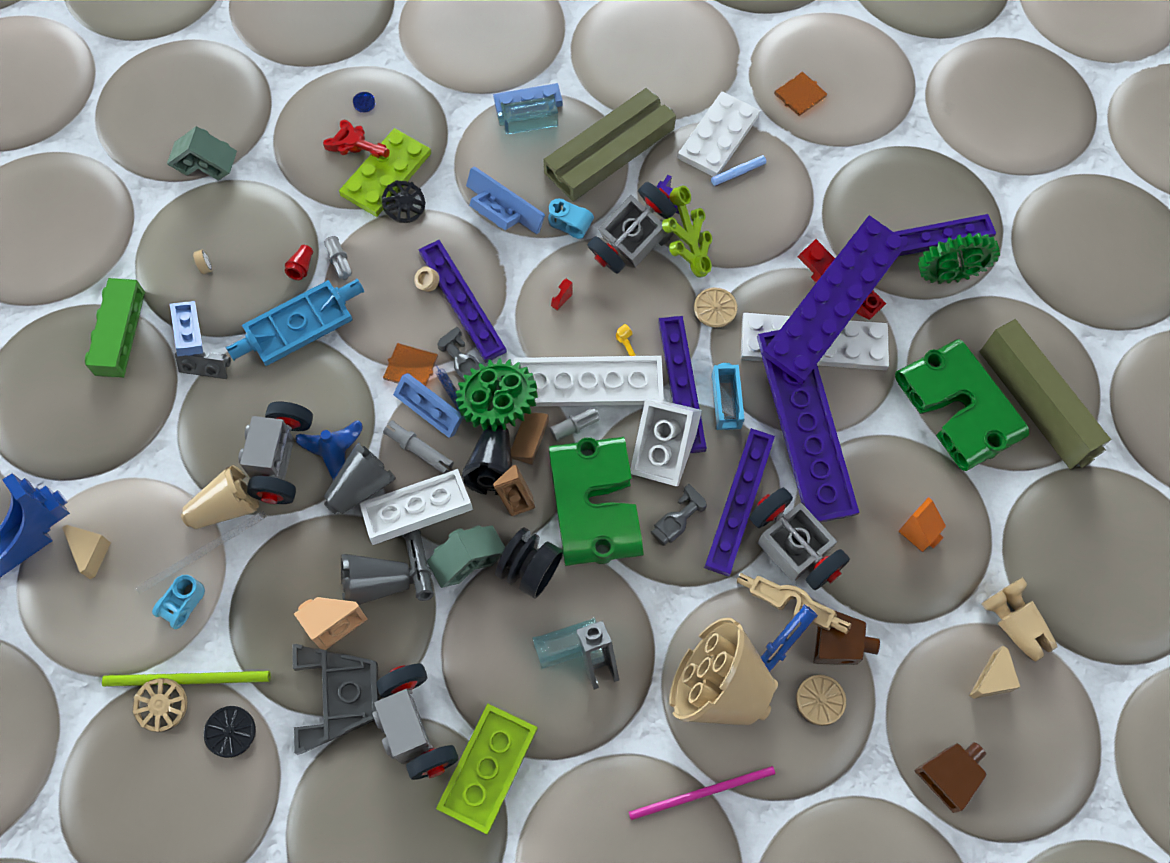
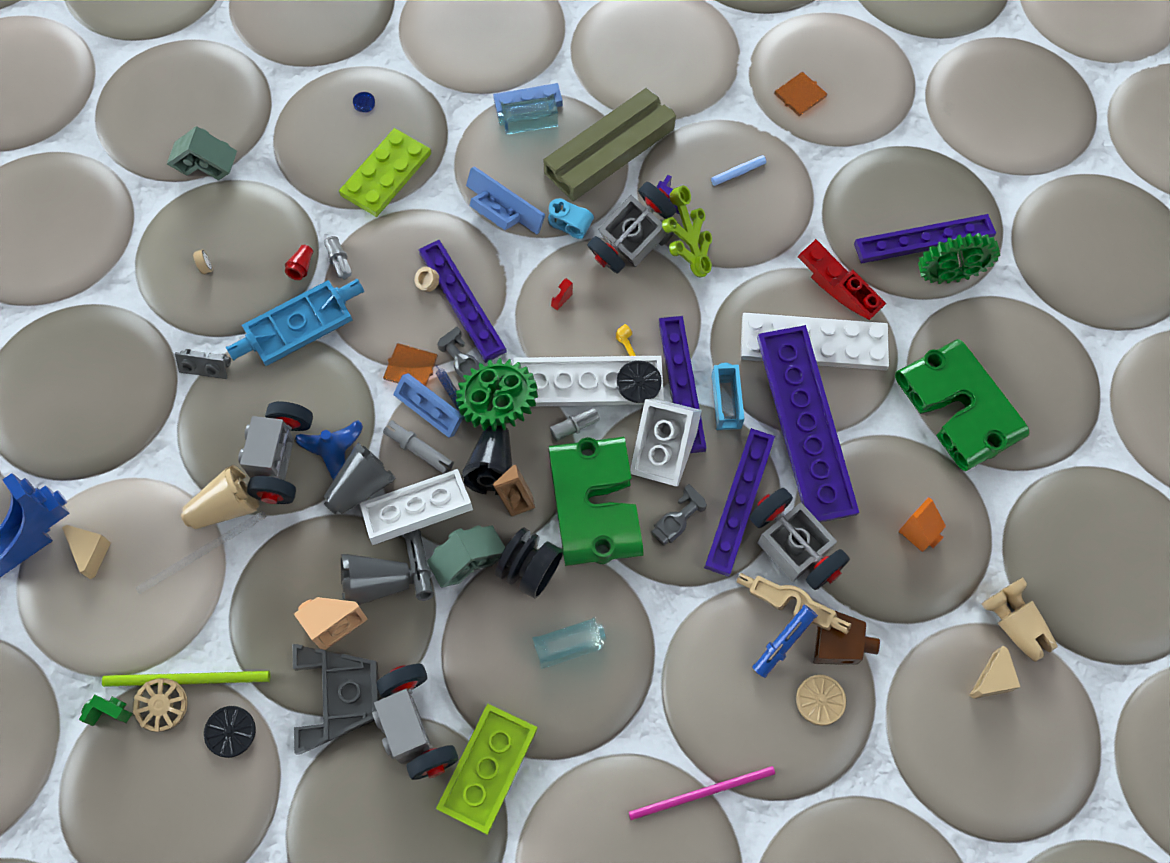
bright green brick [85,278,145,378] -> none
medium azure piece [152,575,205,629] -> none
plate [170,301,203,356] -> none
red piece [323,119,390,158] -> none
black wheel [381,180,426,223] -> none
medium nougat slope [511,413,549,465] -> none
dark grey window [576,620,619,690] -> none
tan cone [669,617,778,725] -> none
white plate [677,92,760,177] -> none
tan wheel [694,287,737,328] -> none
dark purple plate [761,215,908,384] -> none
reddish brown torso [914,742,987,813] -> none
olive brick [979,319,1112,470] -> none
none -> green bracket [79,694,133,726]
none -> black wheel [617,360,662,403]

